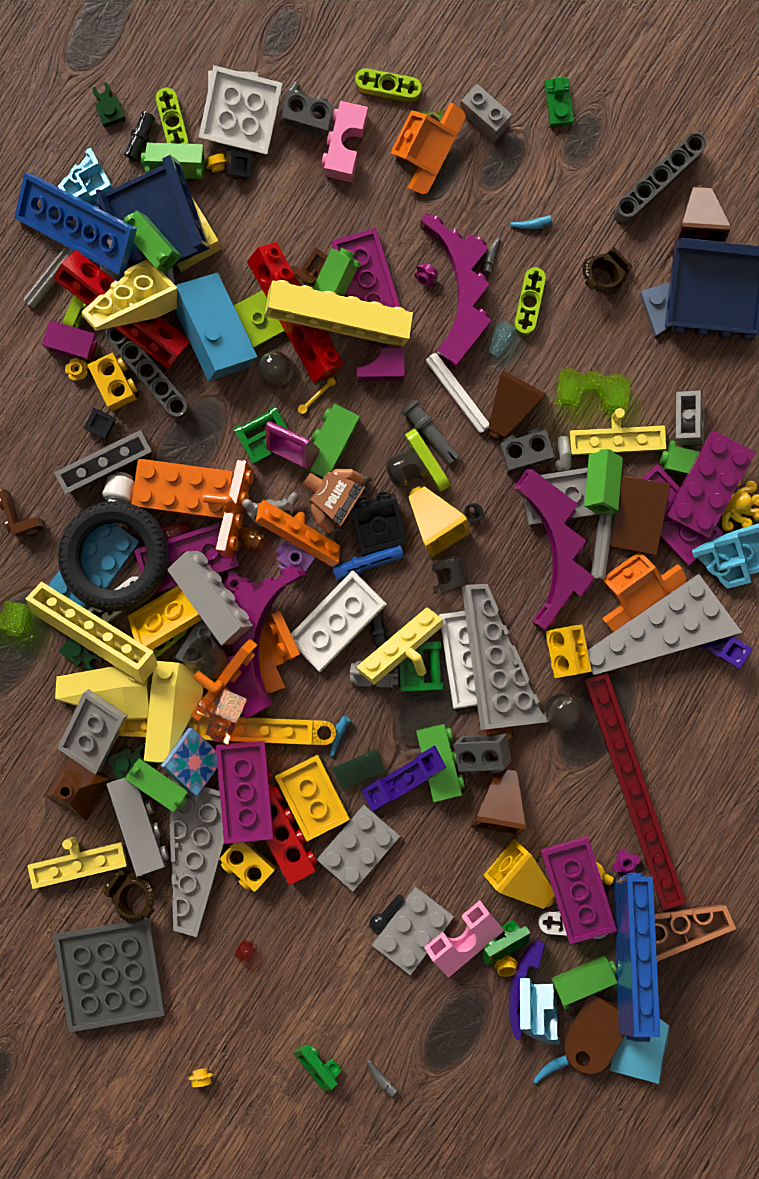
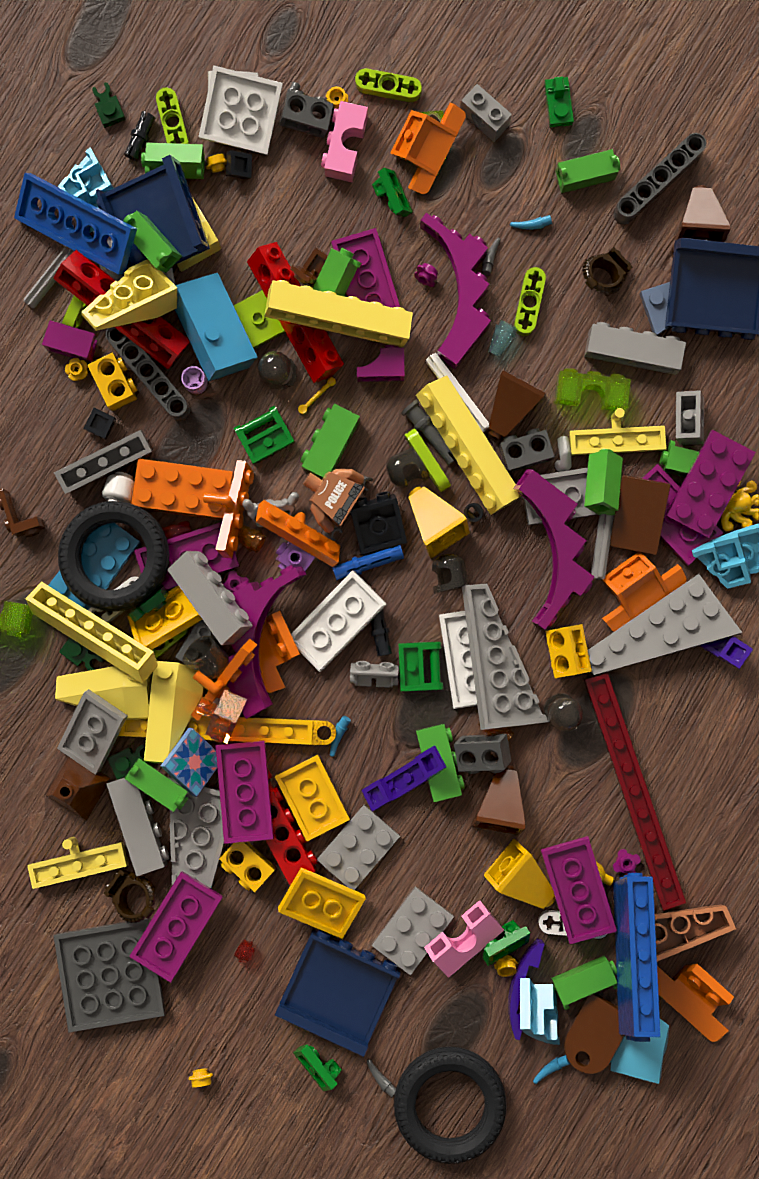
magenta tile [265,421,320,471] -> none
clear green panel [331,748,385,789] -> none
light yellow plate [357,607,444,685] -> none
black bar [369,894,405,933] -> none
none -> dark green plate [129,586,169,622]
none -> magenta plate [129,871,223,983]
none -> lavender wheel [181,366,208,394]
none -> dark blue panel [275,929,400,1057]
none -> yellow plate [278,867,366,939]
none -> yellow plate [326,86,348,109]
none -> green hinge [372,168,413,217]
none -> black tyre [394,1047,507,1164]
none -> light yellow brick [416,375,521,515]
none -> bright green brick [555,149,620,193]
none -> light grey brick [584,322,686,375]
none -> orange plate [657,964,734,1042]

